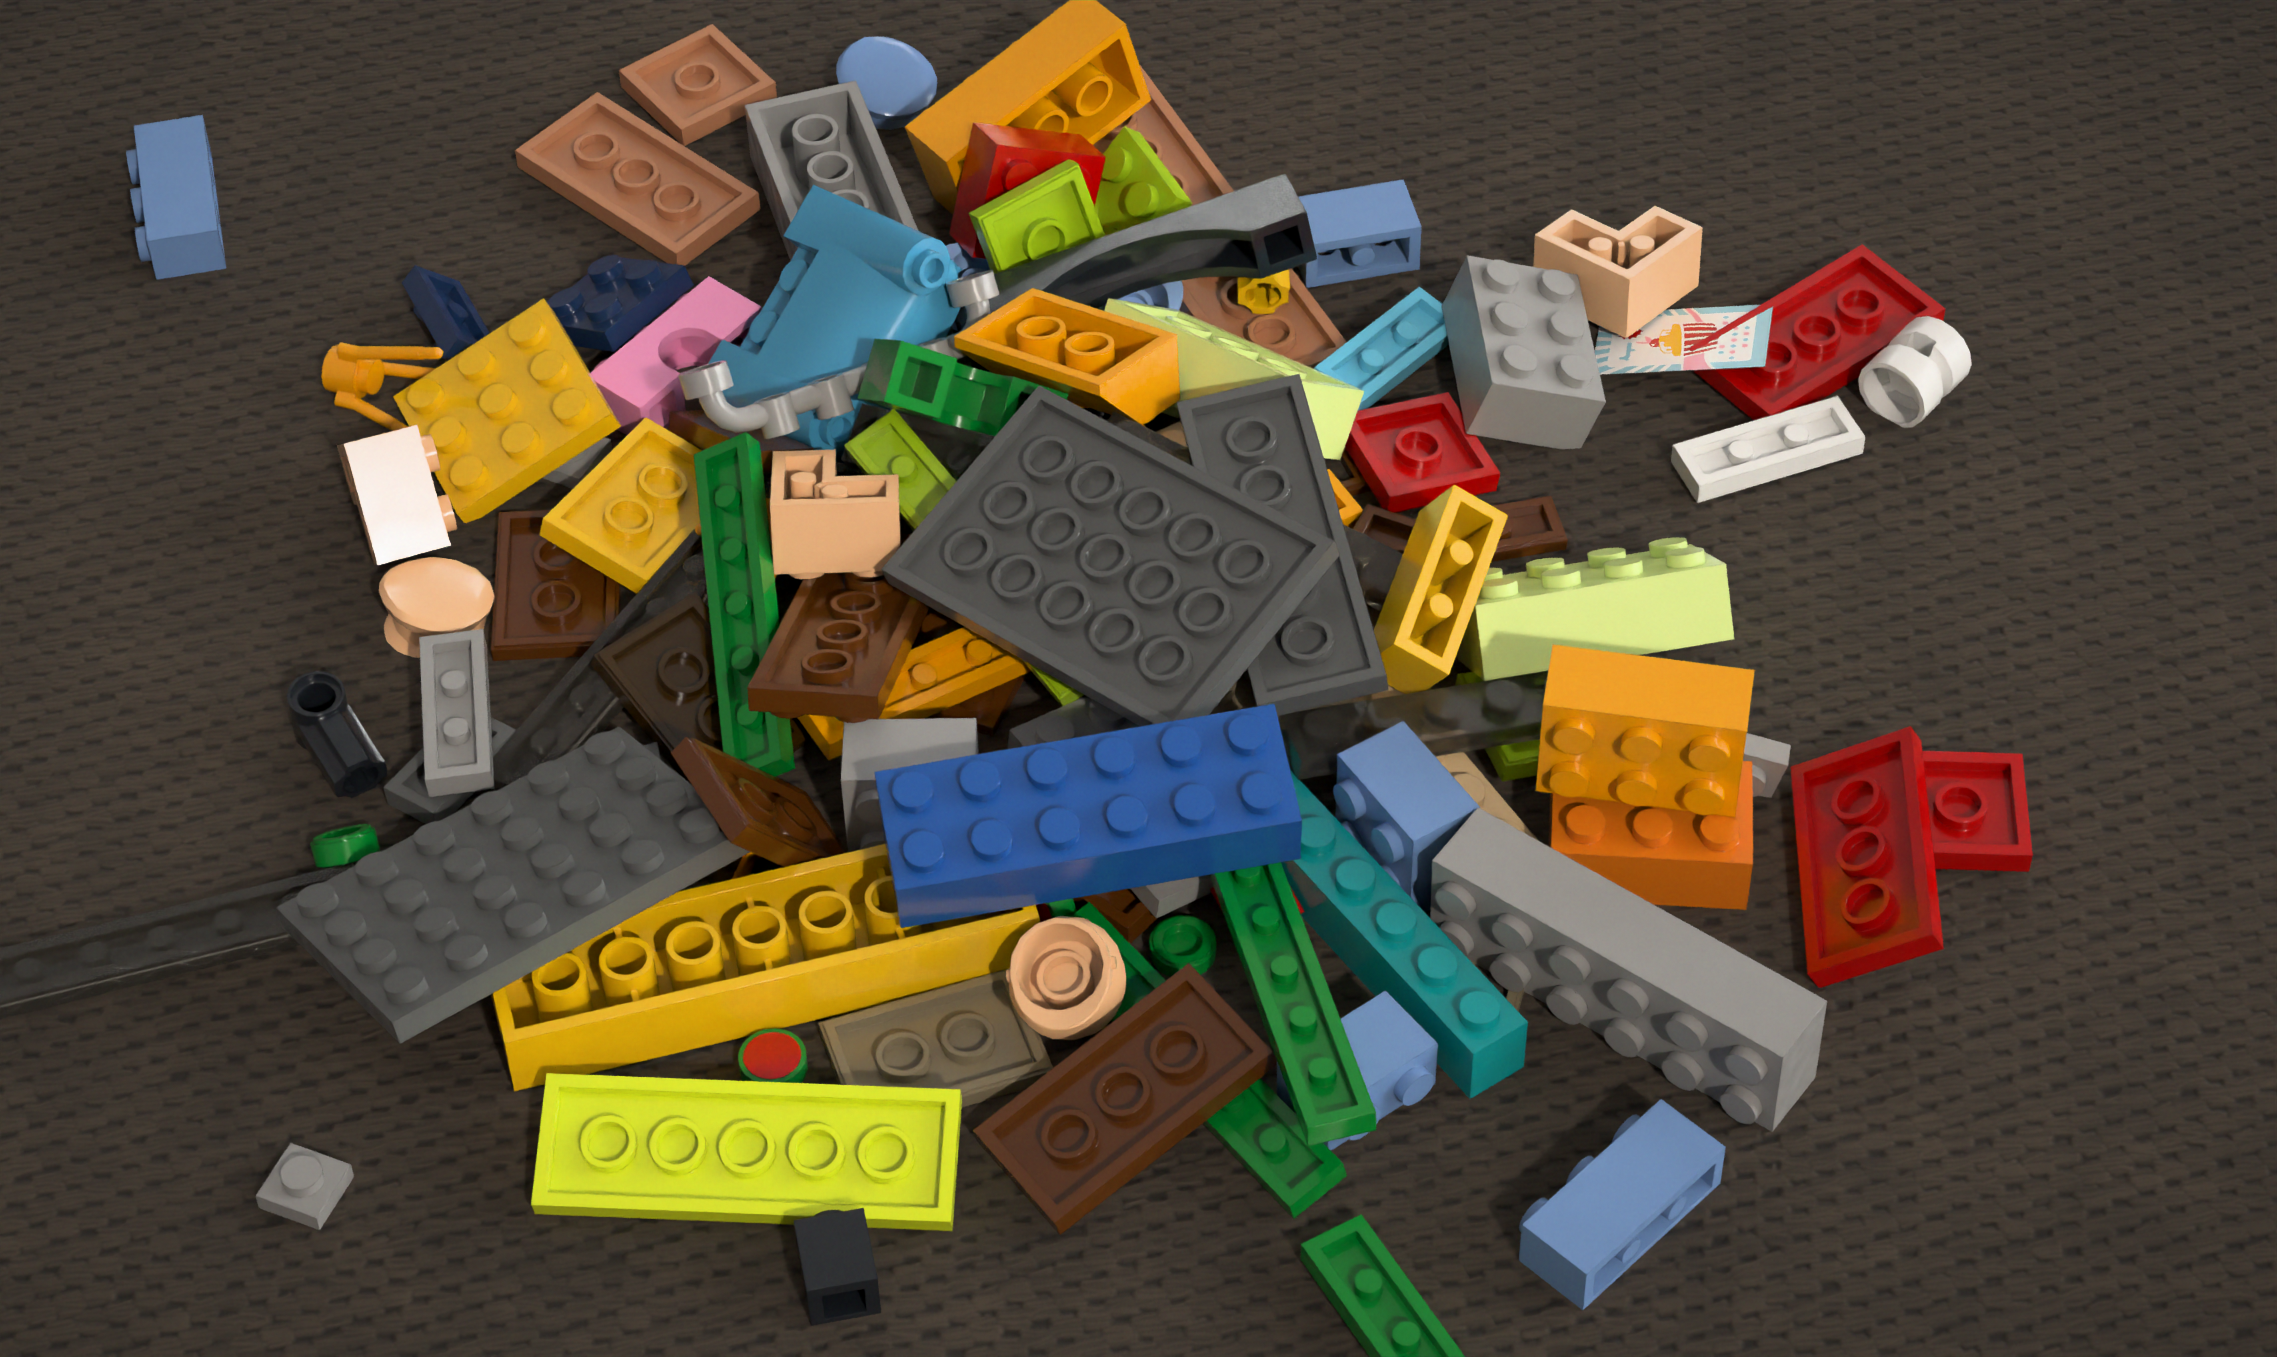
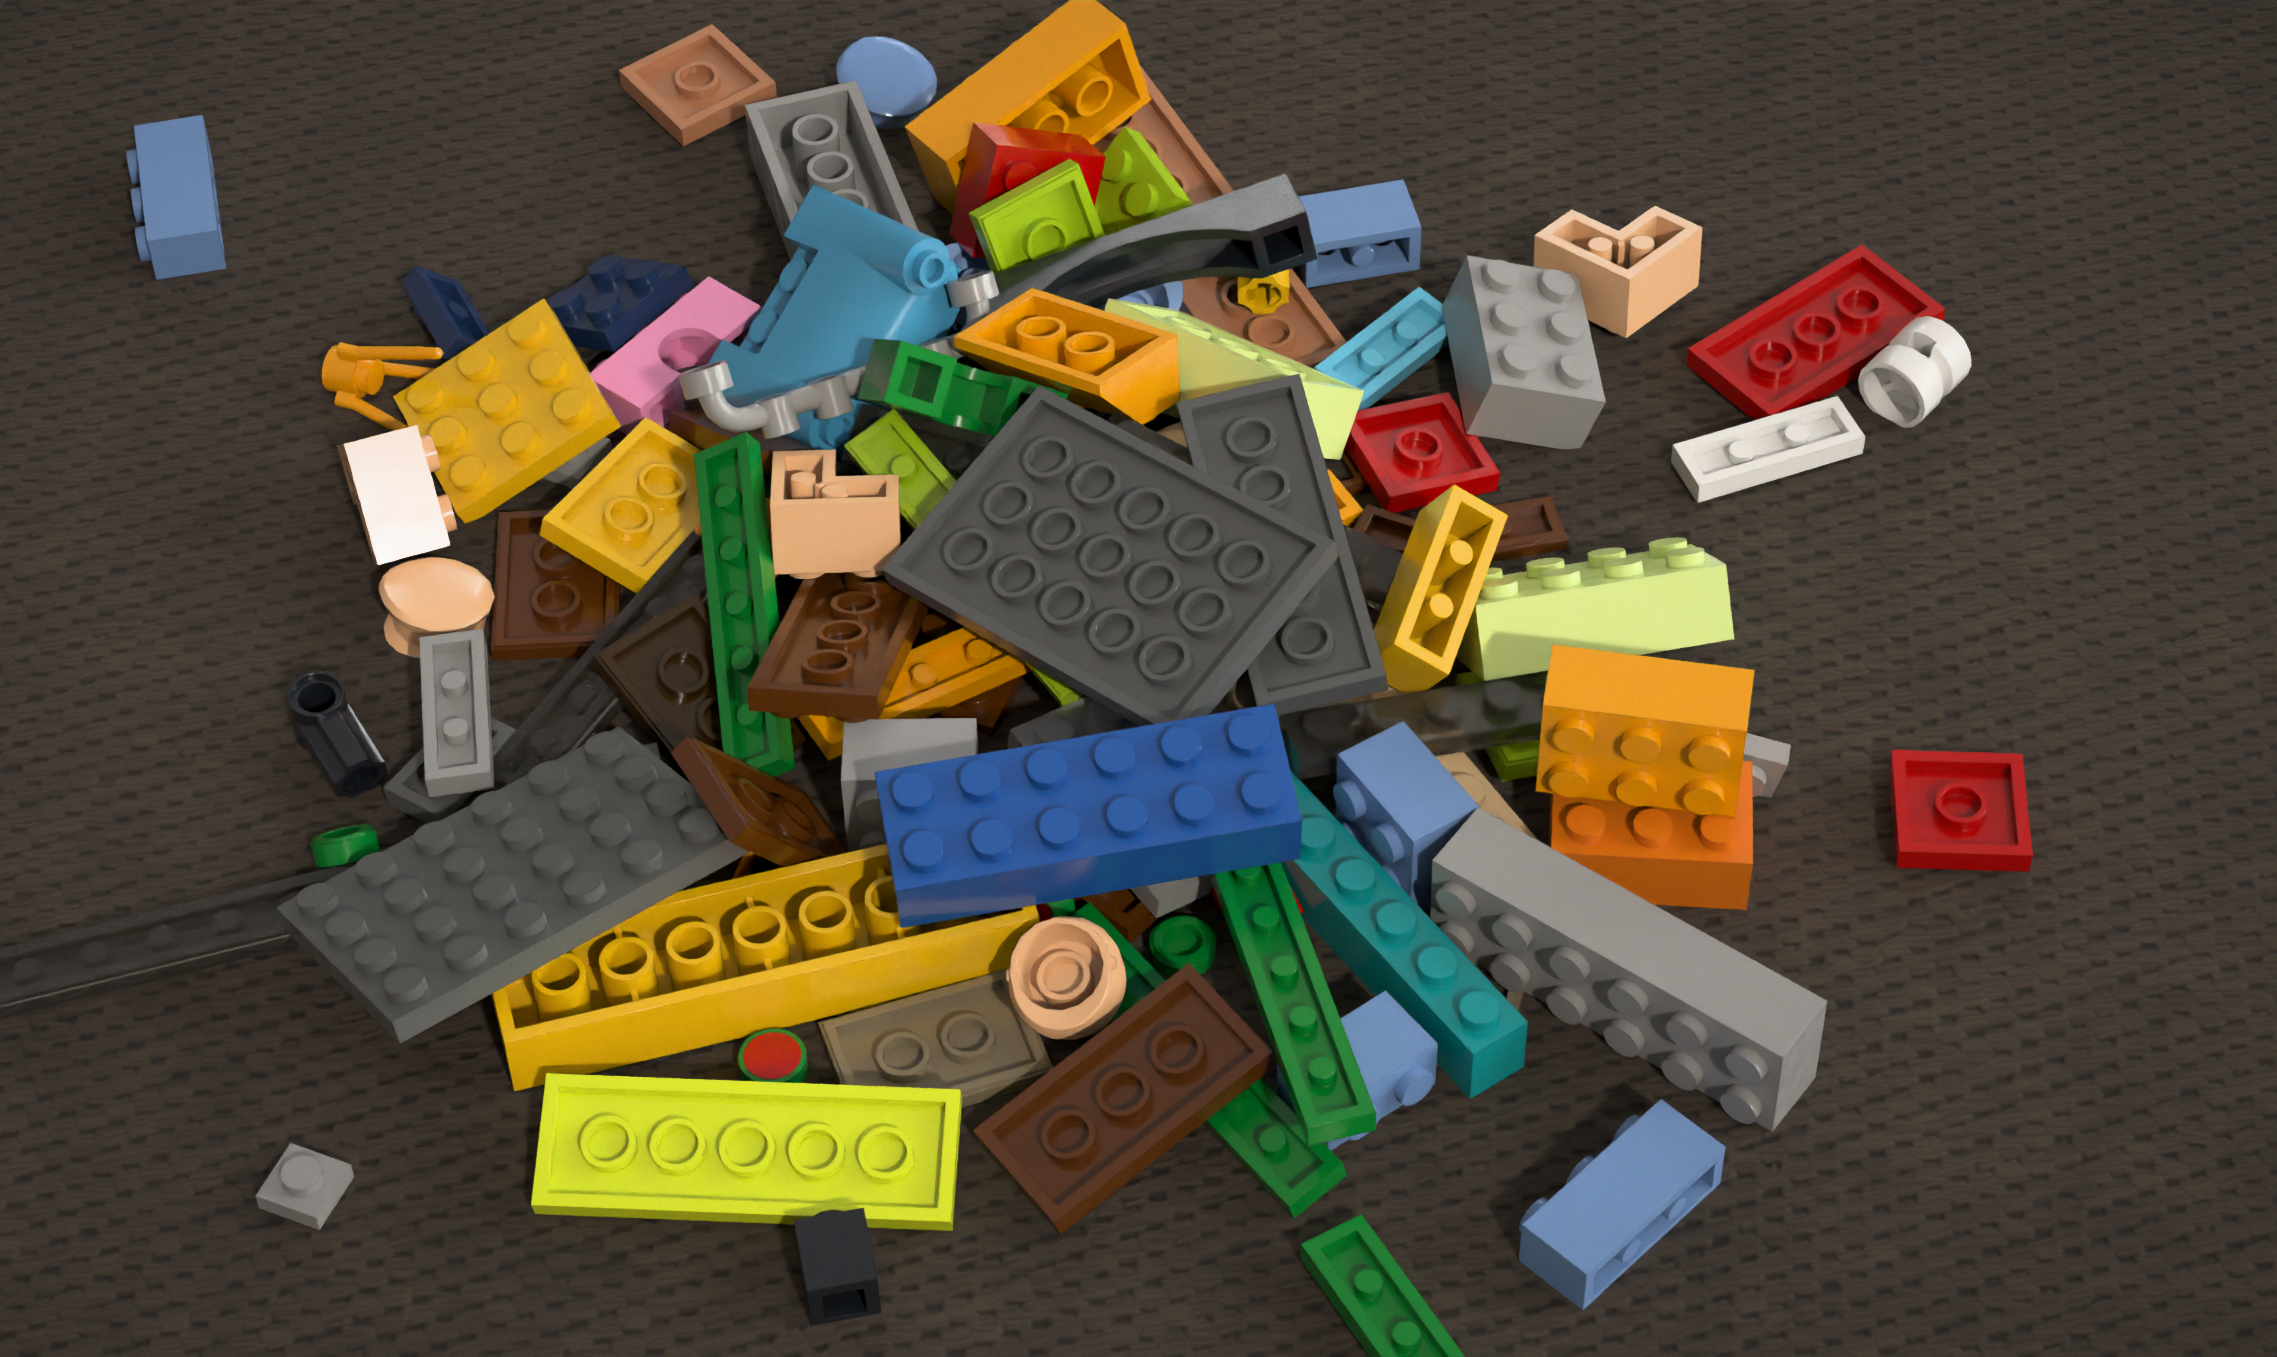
nougat plate [515,92,760,265] -> none
sticker [1595,305,1773,375] -> none
red plate [1790,726,1944,988] -> none

